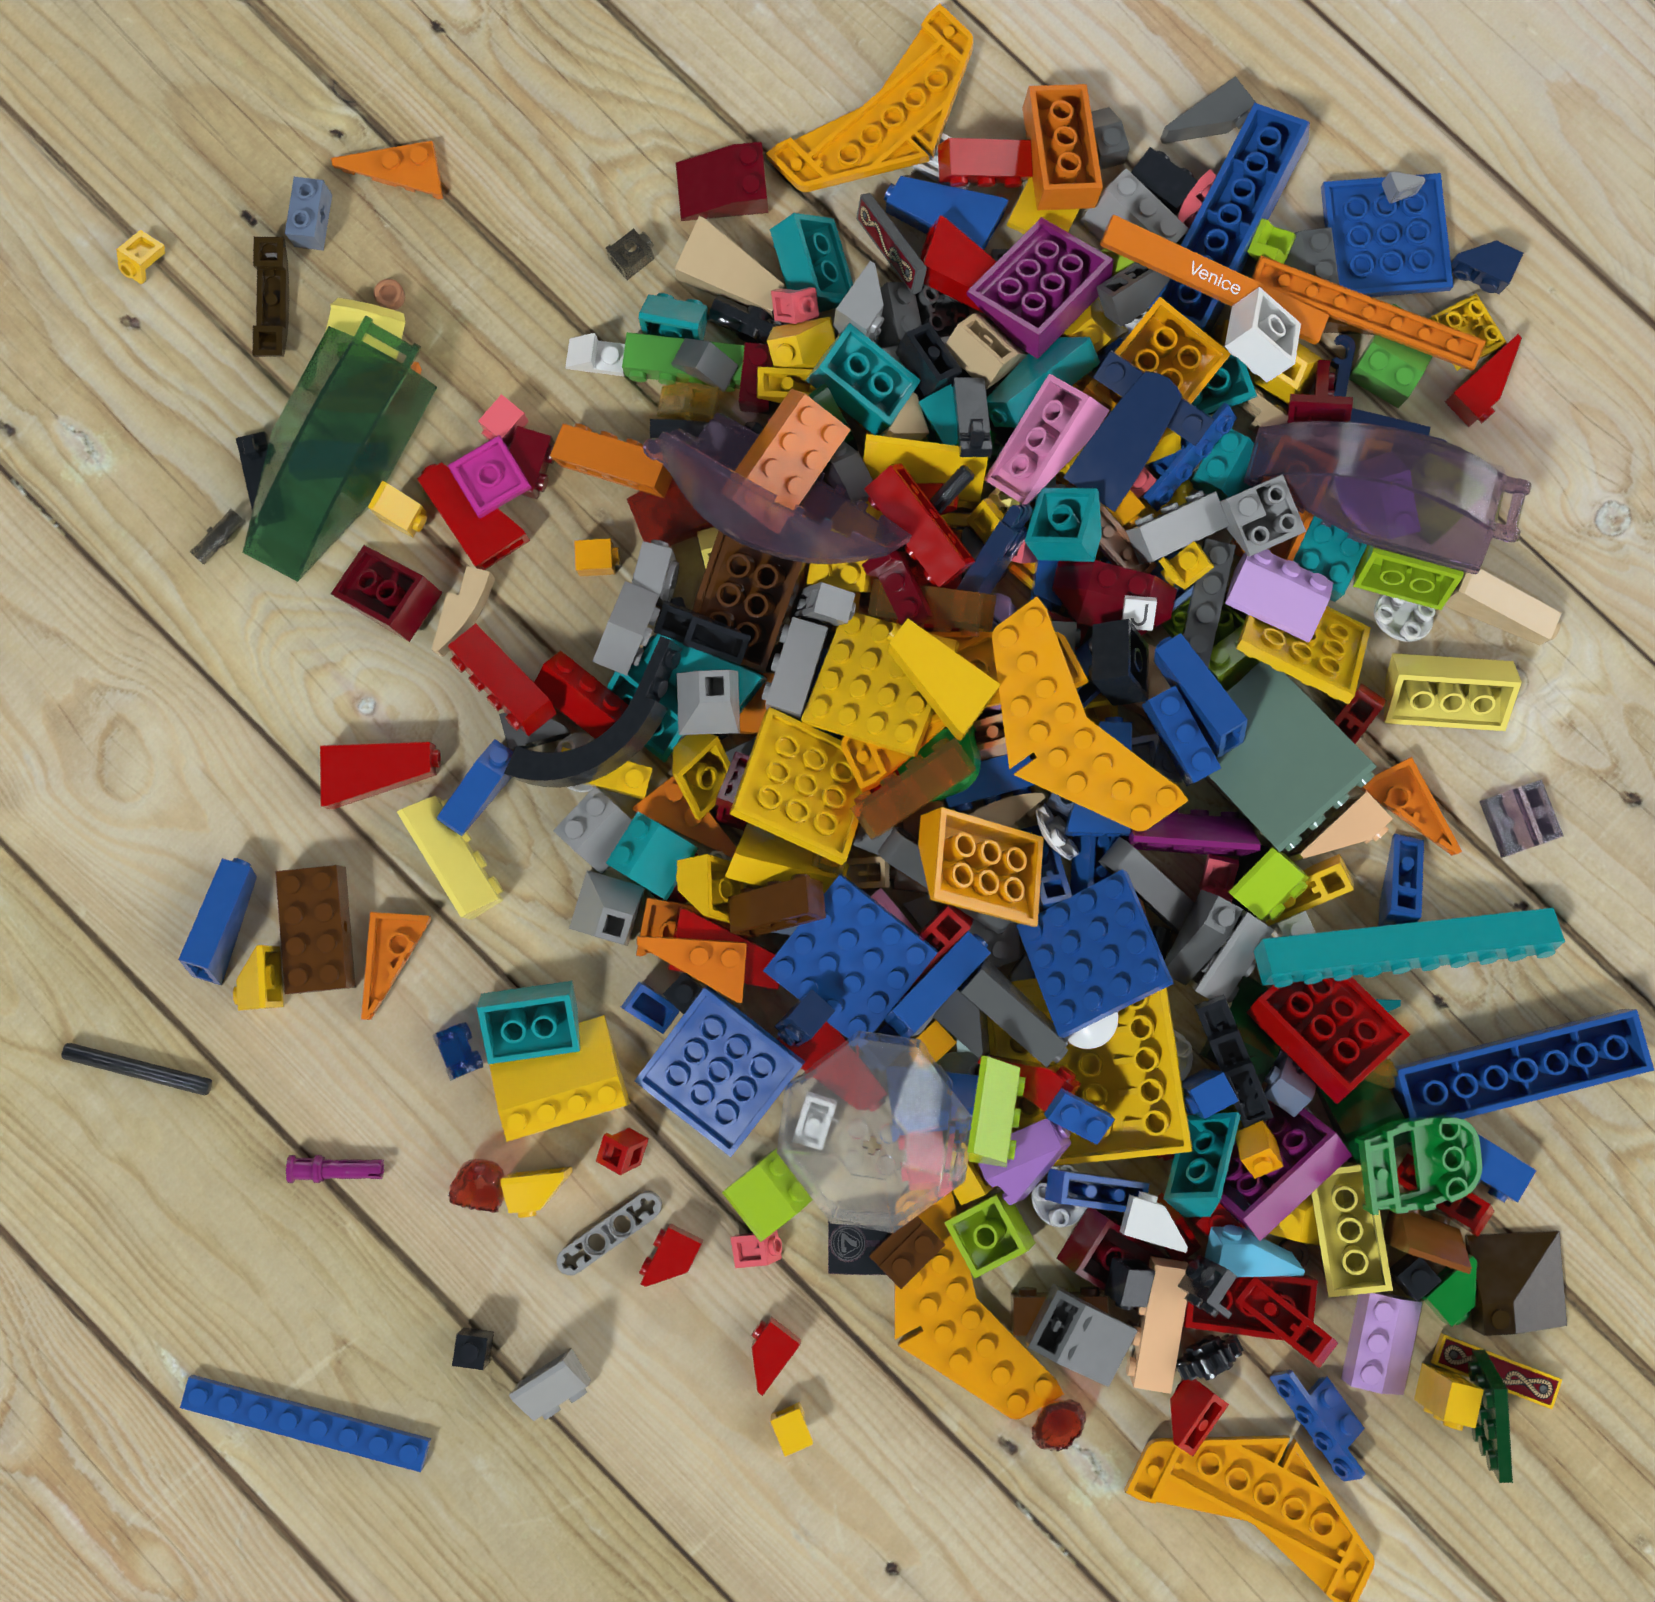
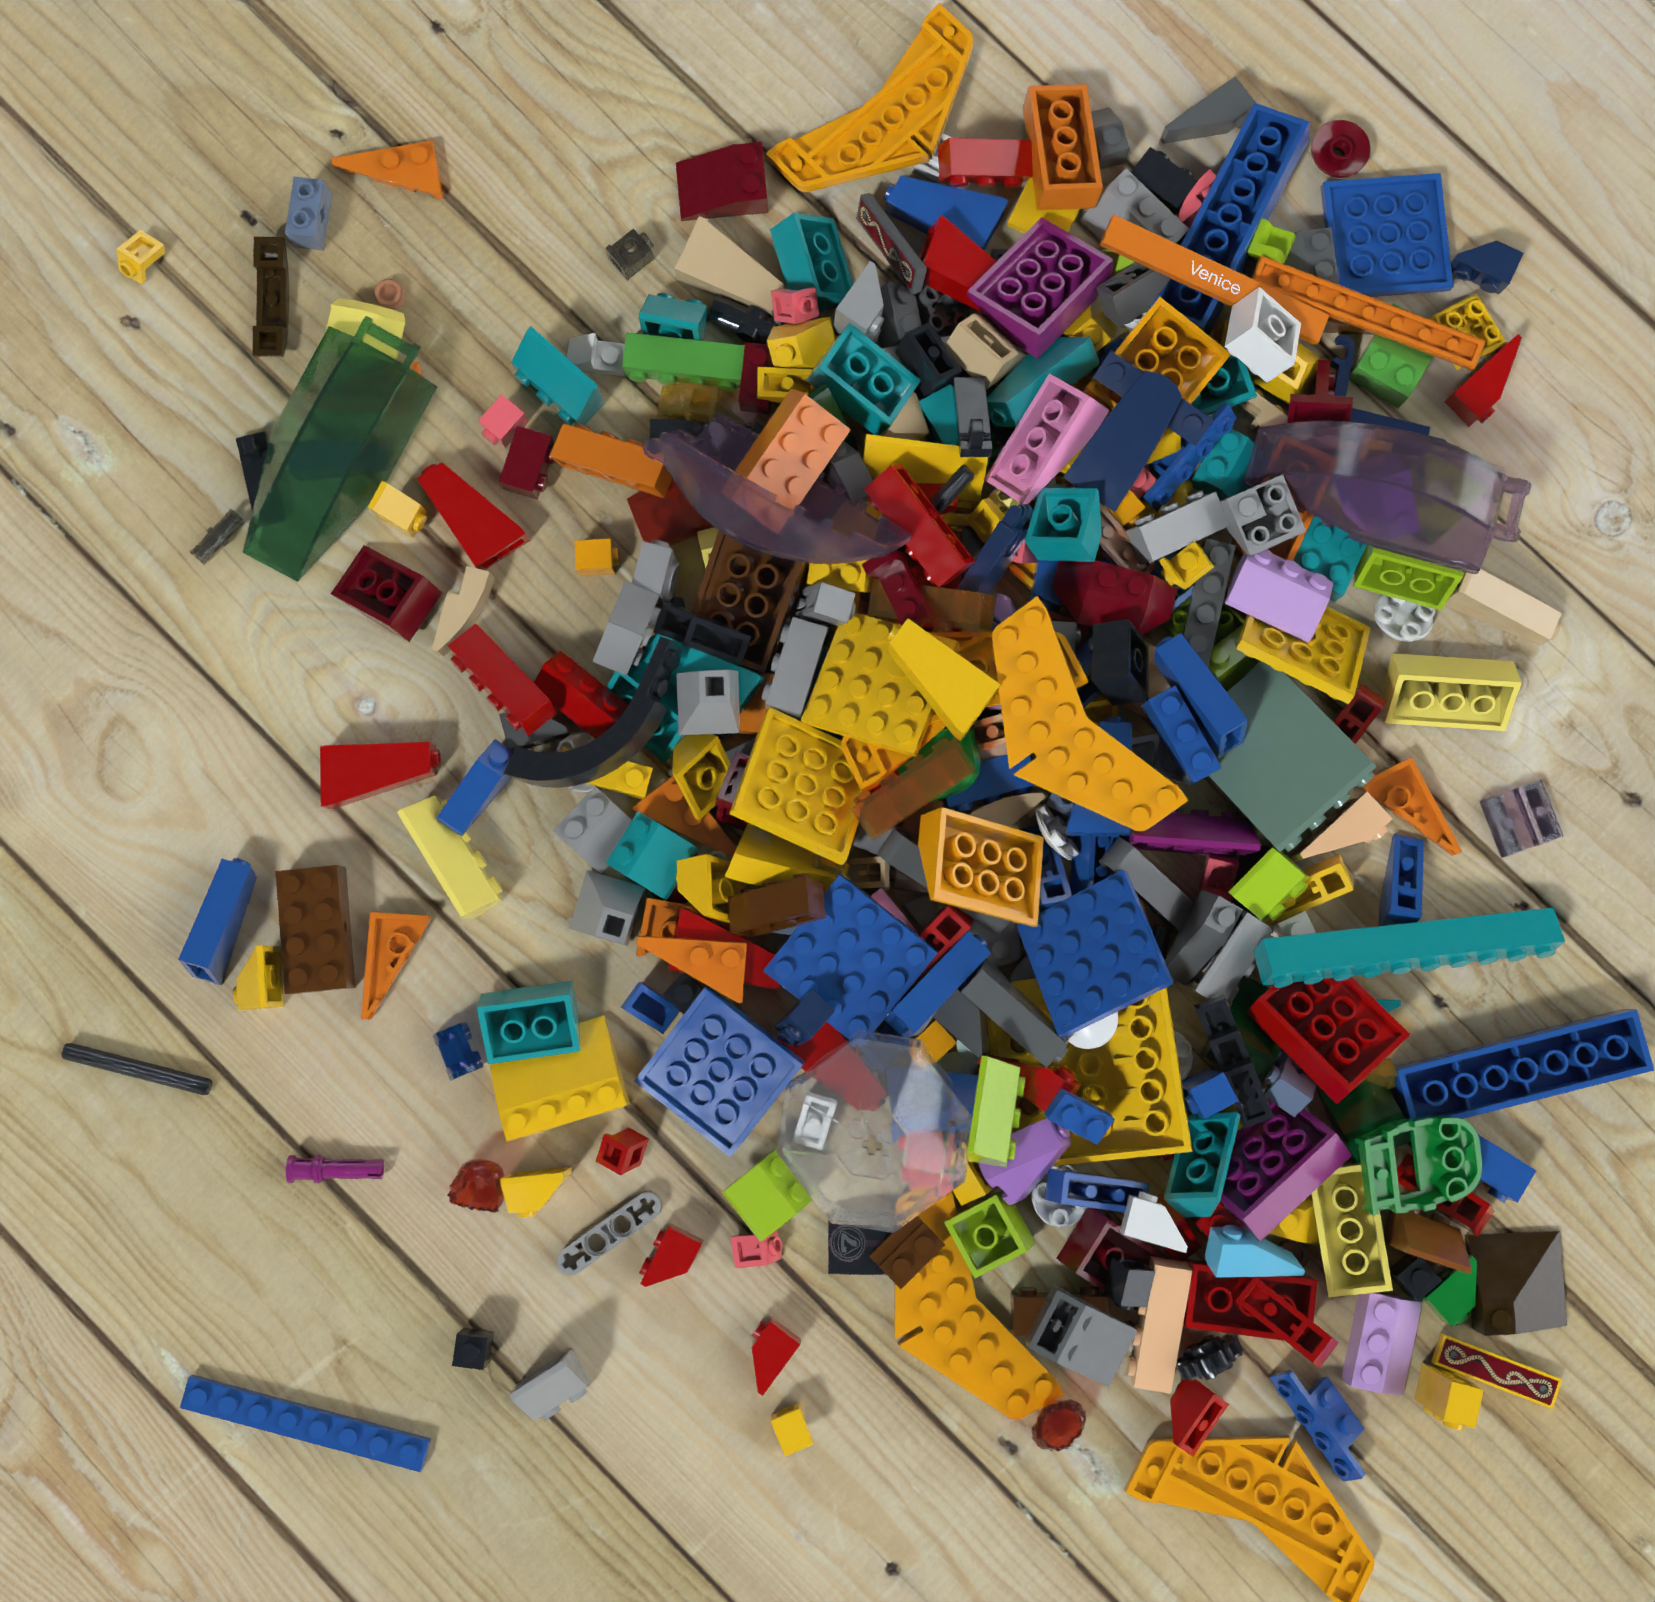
dark pink tile [448,435,531,518] -> none
dark grey slope [671,338,738,393] -> none
white tile [1122,595,1157,631] -> none
black bracket [1178,1255,1237,1319] -> none
light orange brick [1235,1120,1284,1179] -> none
light grey slope [1382,172,1425,203] -> none
dark green plate [1468,1350,1513,1483] -> none
none -> teal slope [511,326,605,426]
none -> dark red dish [1311,120,1371,178]

